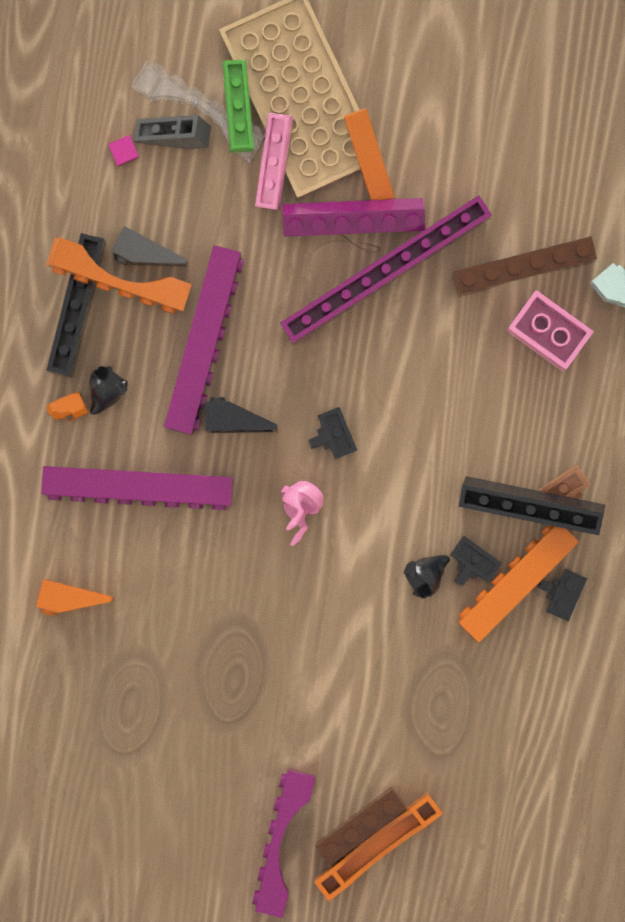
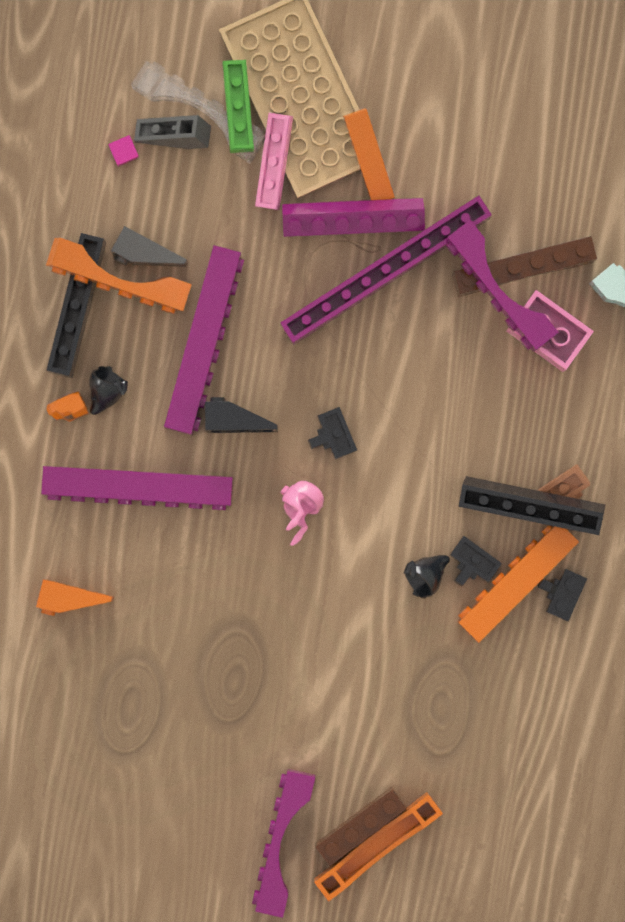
none -> magenta arch [446,220,559,352]

